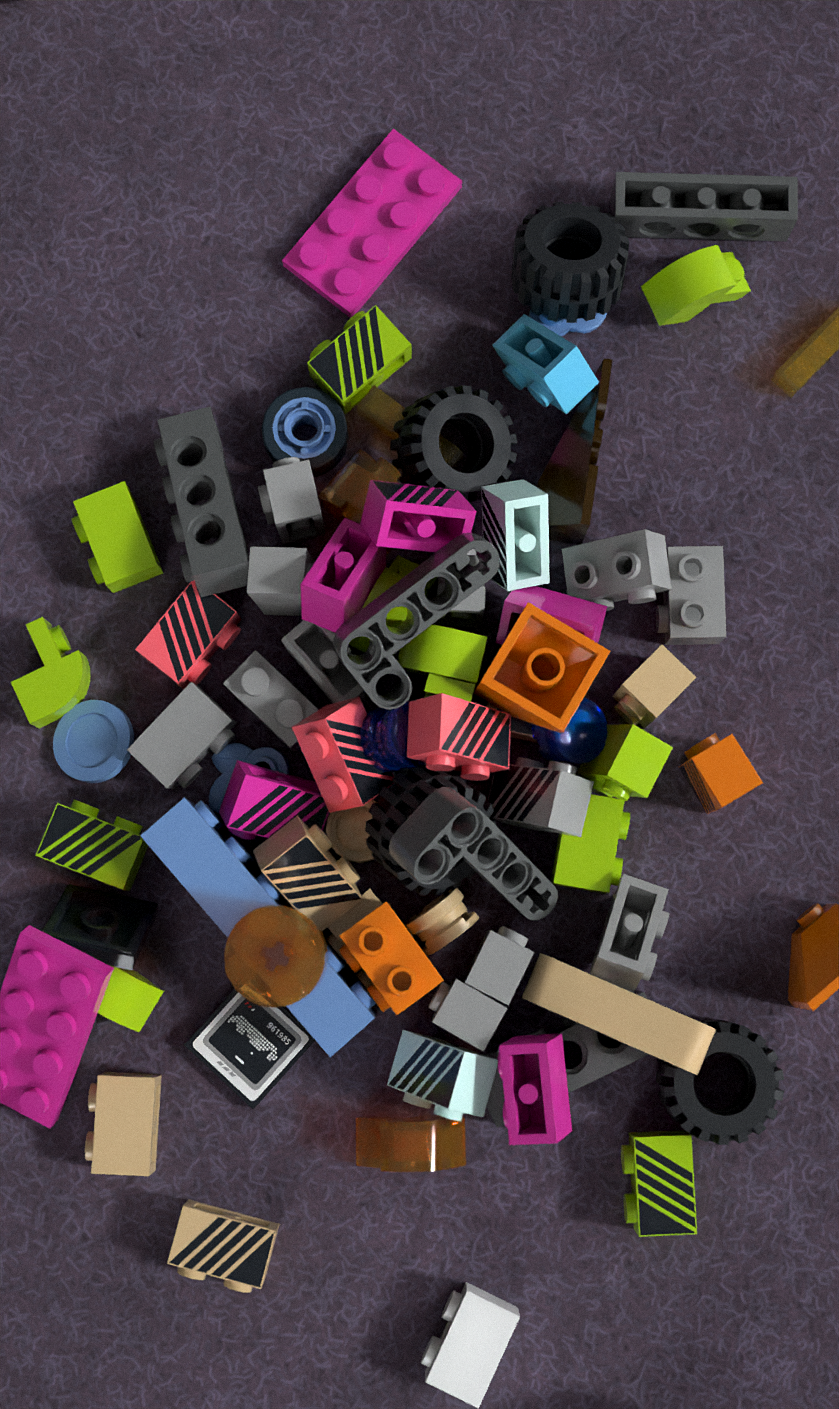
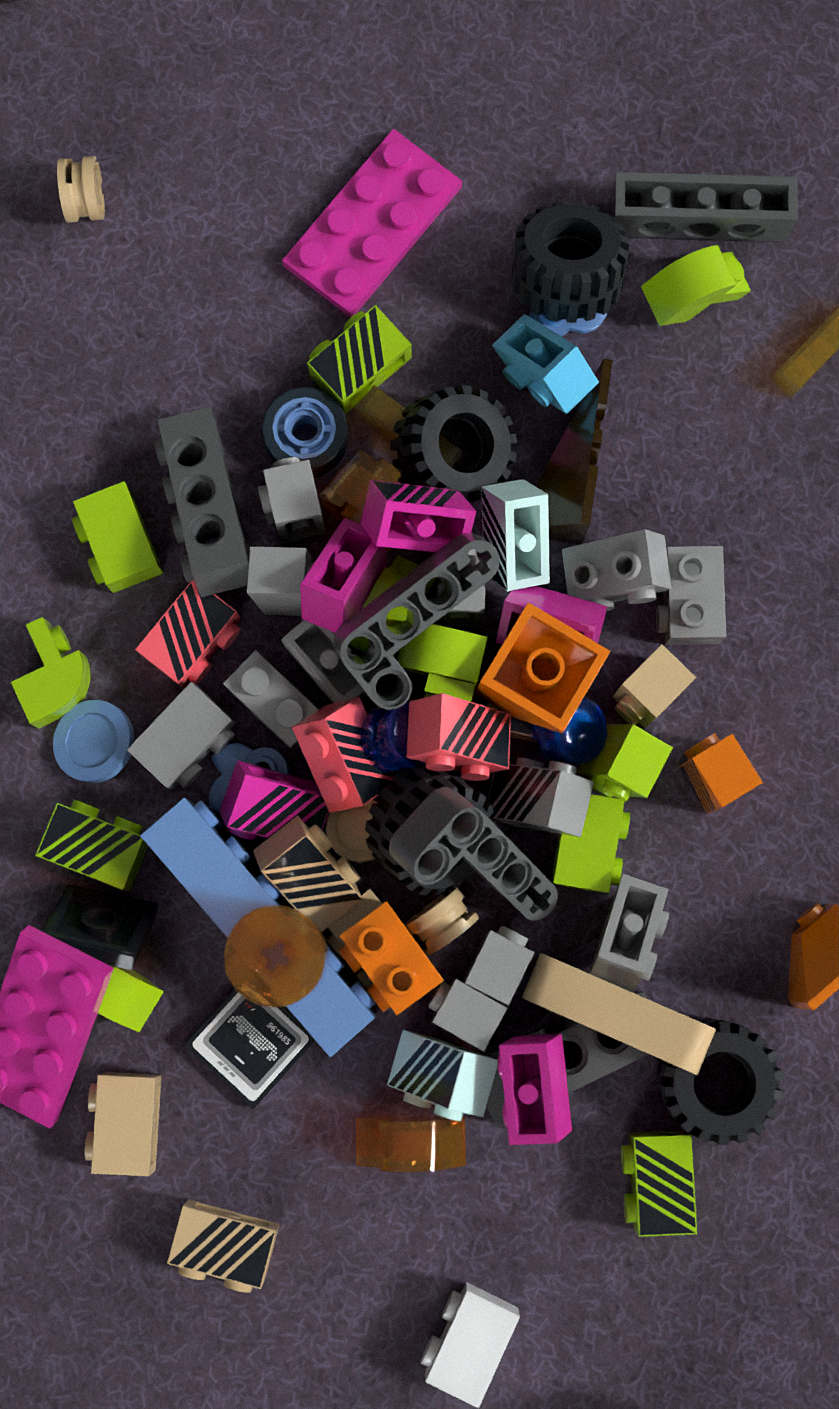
none -> tan wheel [57,156,105,223]

